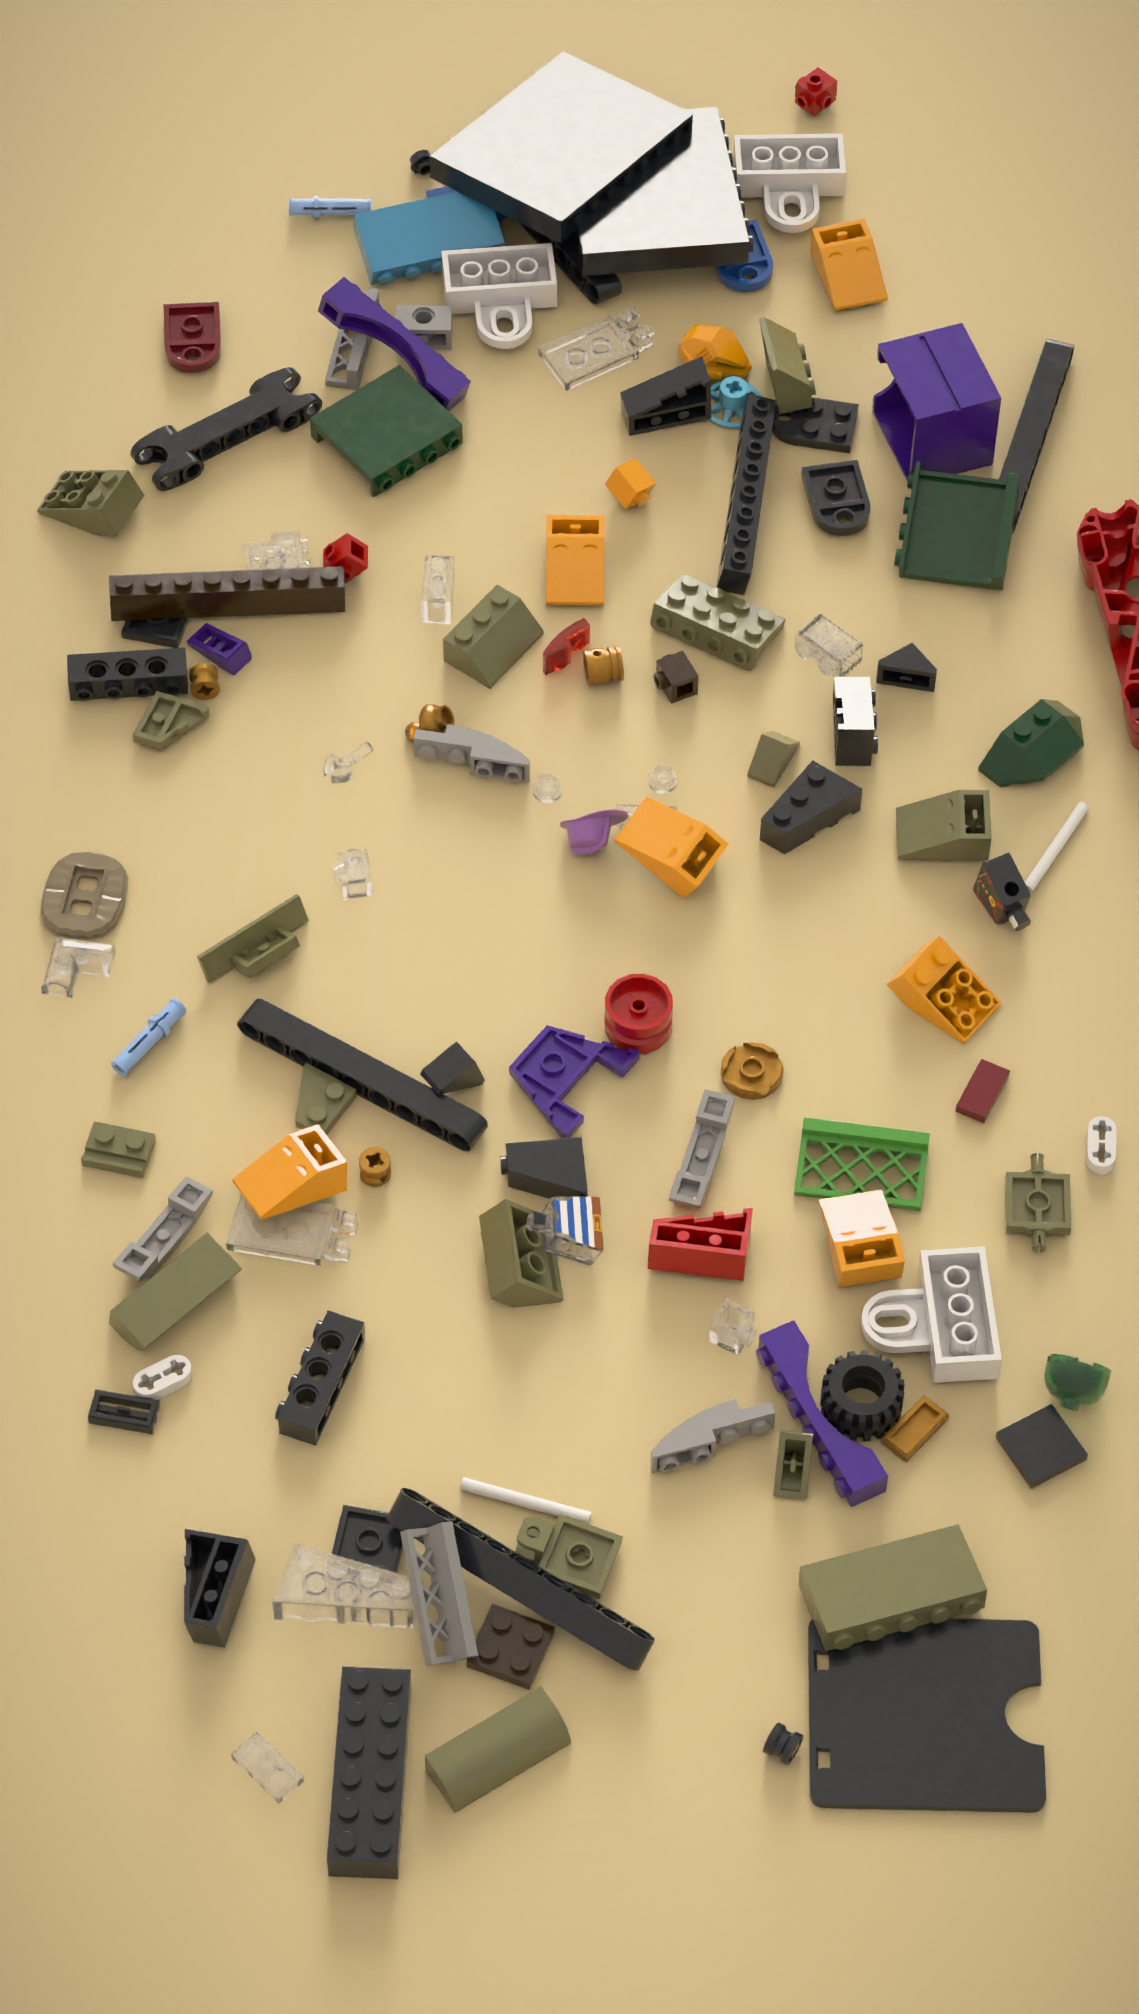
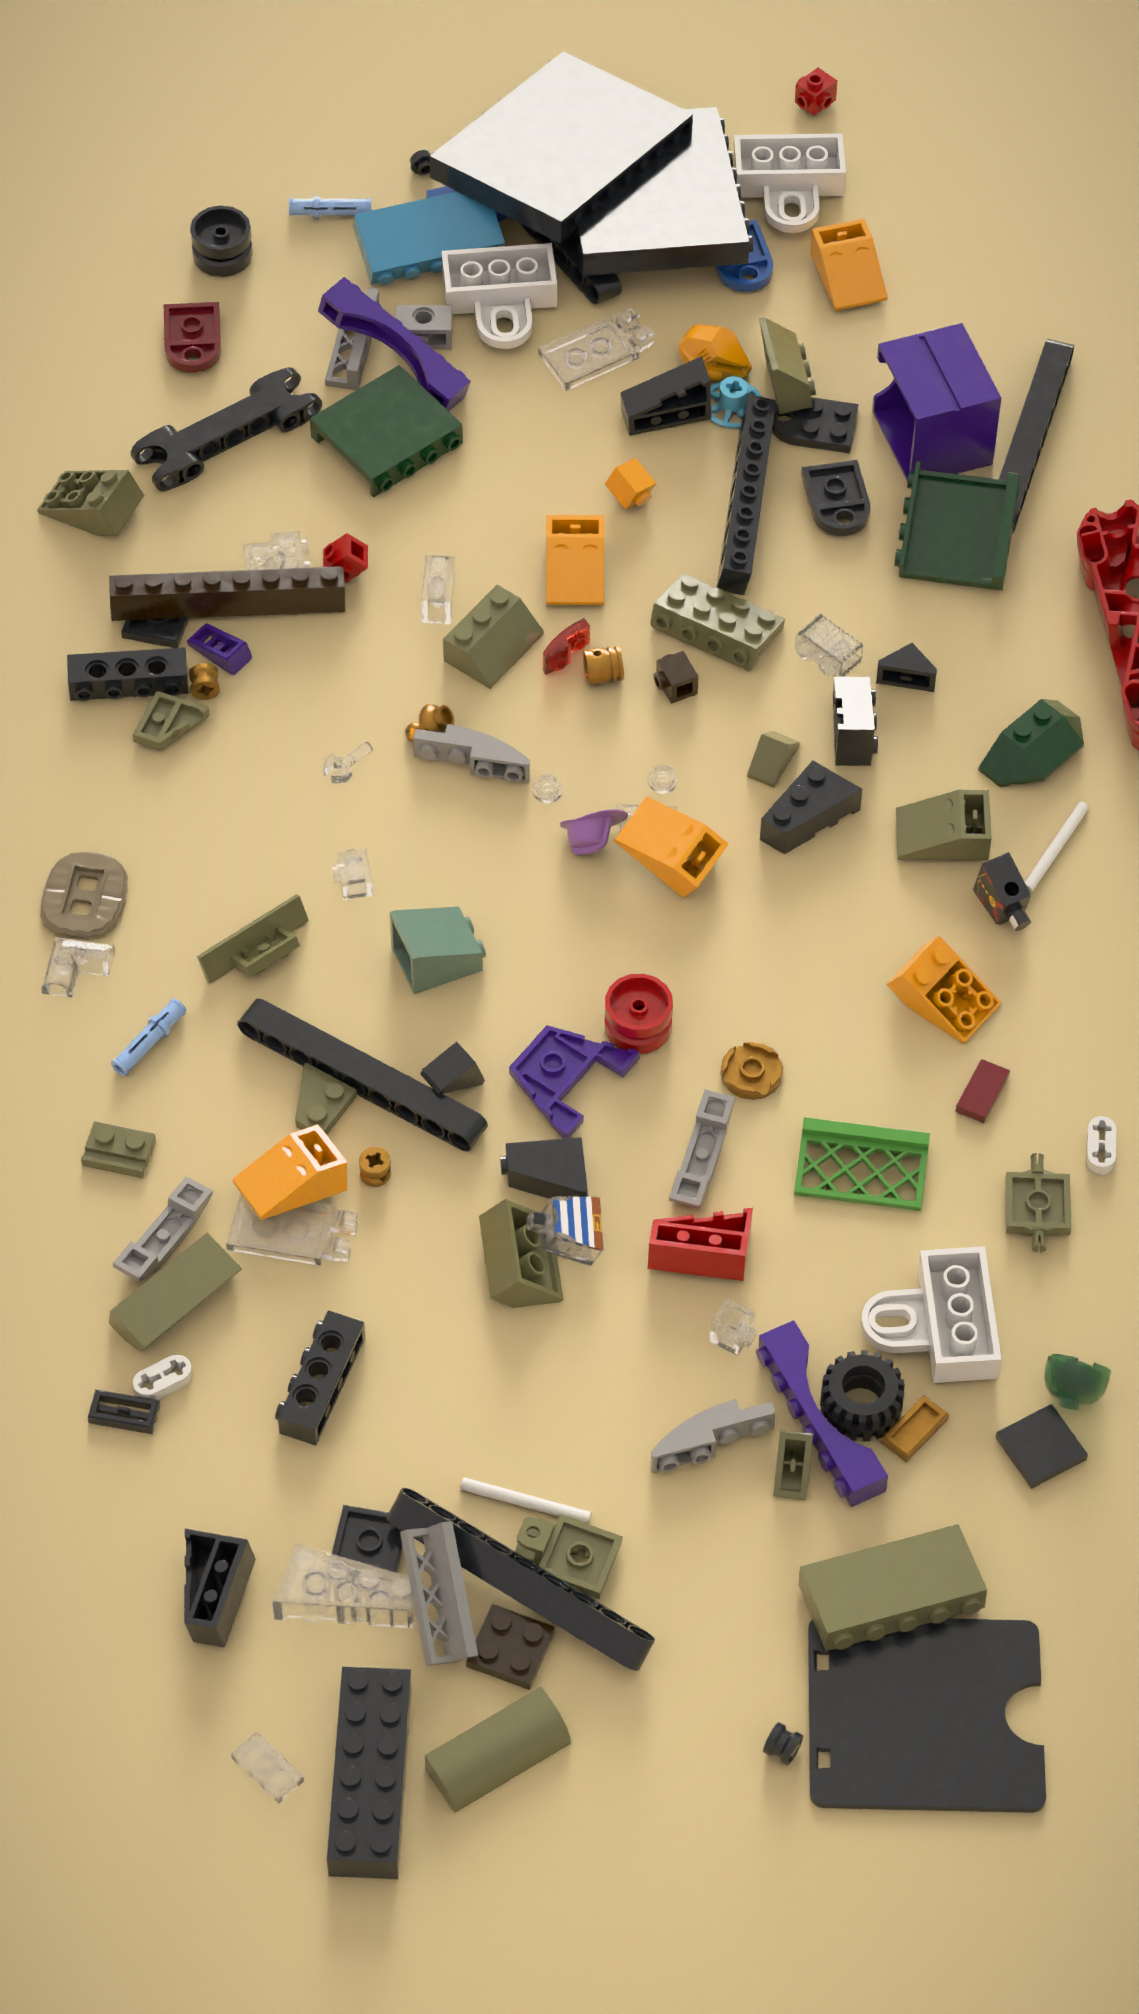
light orange slope [819,1190,905,1288] -> none
none -> black wheel [190,205,253,277]
none -> sand green slope [390,907,486,994]

